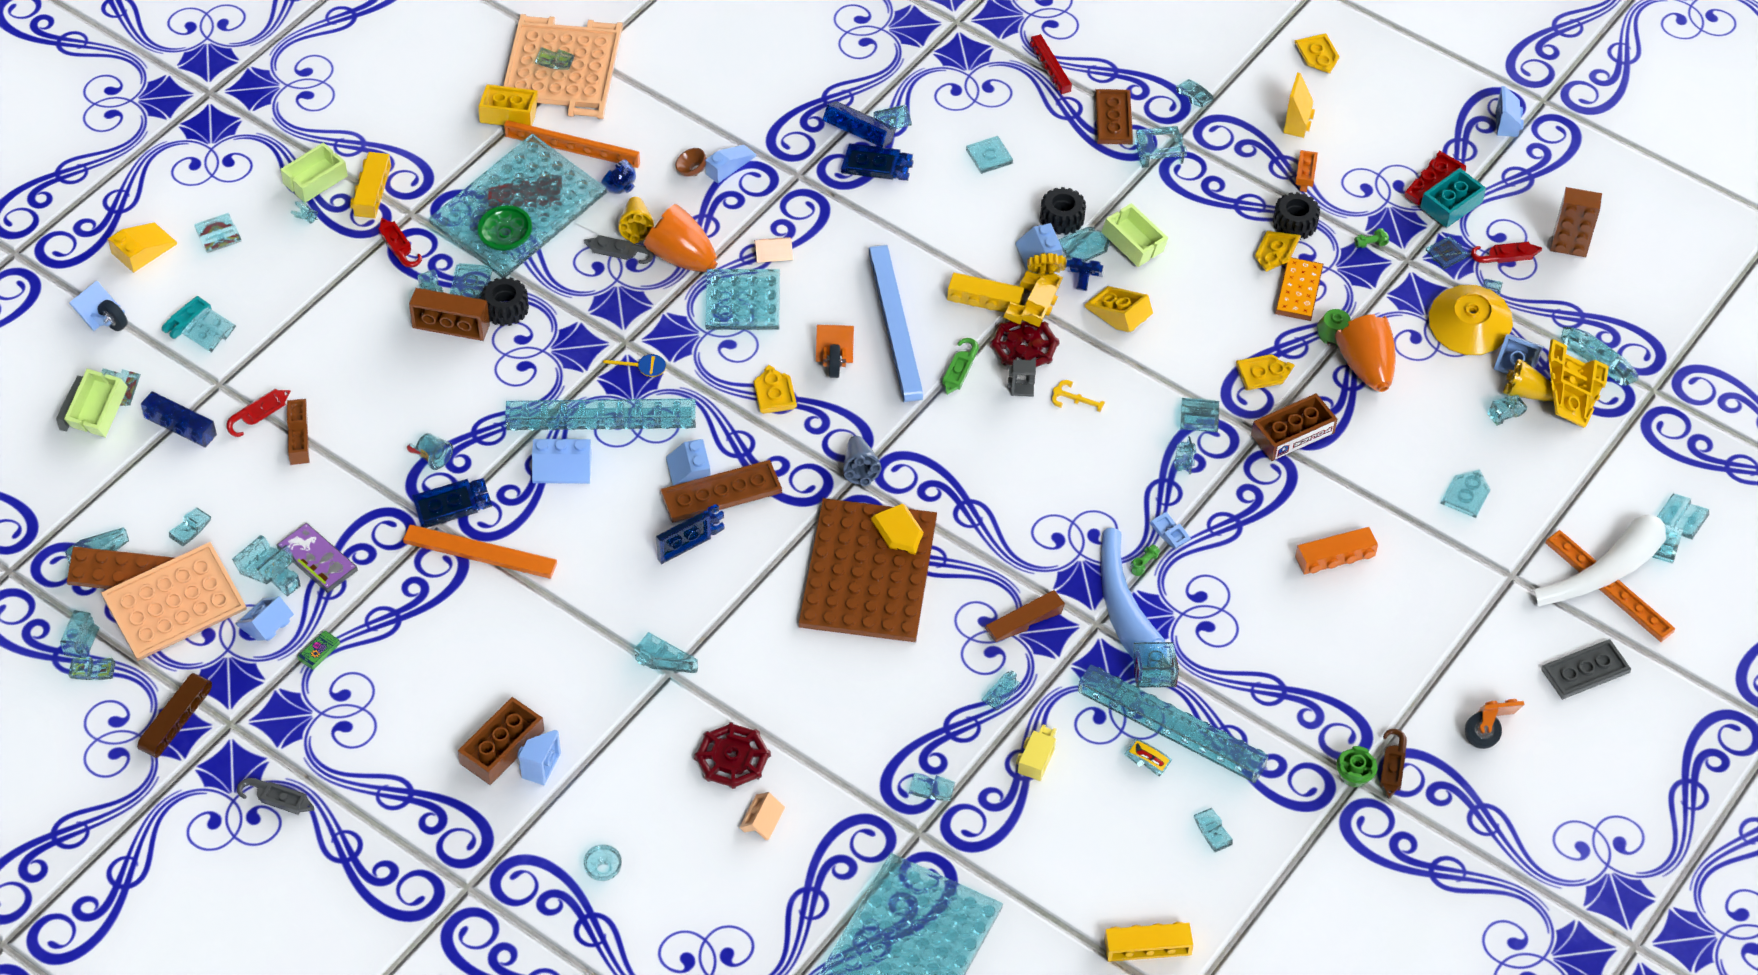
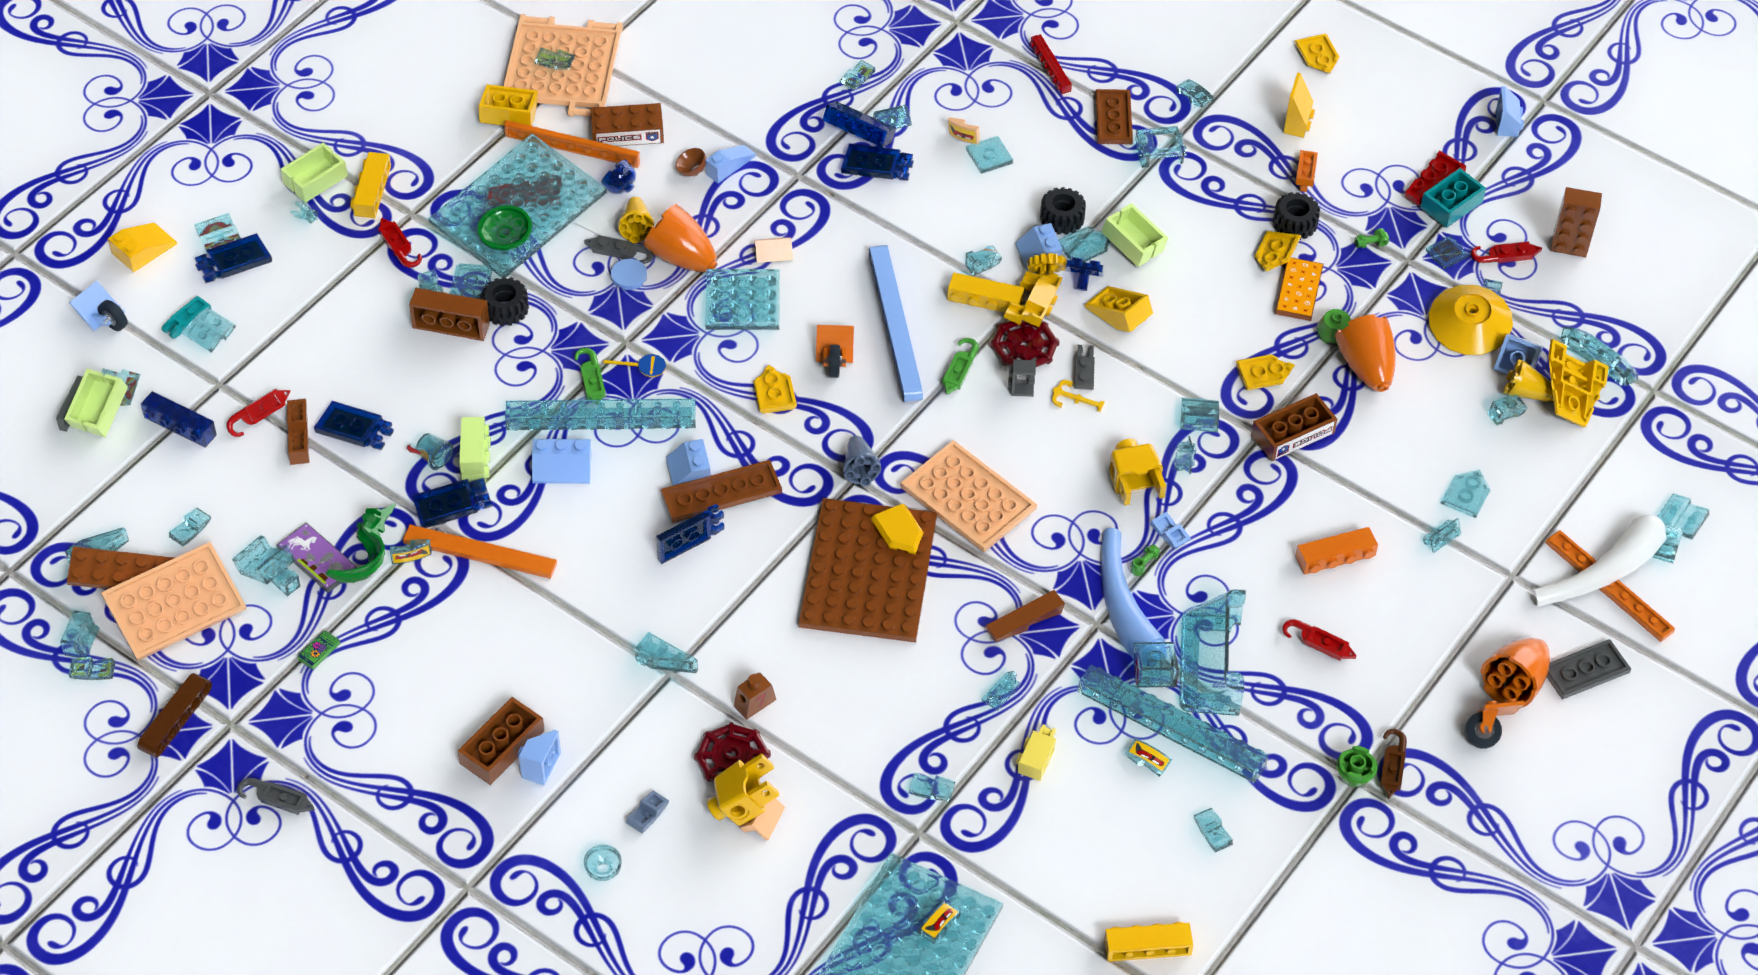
light blue slope [235,596,294,641] -> none
none -> clear blue tile [195,233,272,283]
none -> clear blue tile [314,401,394,450]
none -> green piece [326,503,396,583]
none -> slope [390,539,432,564]
none -> yellowish green piece [459,417,491,486]
none -> bright green plate [575,348,606,407]
none -> dark orange brick [591,103,664,146]
none -> light blue tile [611,259,647,290]
none -> sand blue slope [626,790,669,834]
none -> yellow piece [707,753,780,826]
none -> dark orange torso [734,673,776,720]
none -> clear light blue slope [840,60,876,90]
none -> light nougat plate [900,440,1037,553]
none -> slope [917,901,961,944]
none -> slope [948,117,980,145]
none -> clear light blue leg [965,246,1002,276]
none -> dark grey hinge [1075,345,1095,390]
none -> yellow piece [1109,438,1166,506]
none -> clear light blue windscreen [1179,589,1246,716]
none -> red plate [1282,619,1357,661]
none -> clear light blue hinge [1423,518,1461,553]
none -> orange cylinder [1480,638,1550,708]

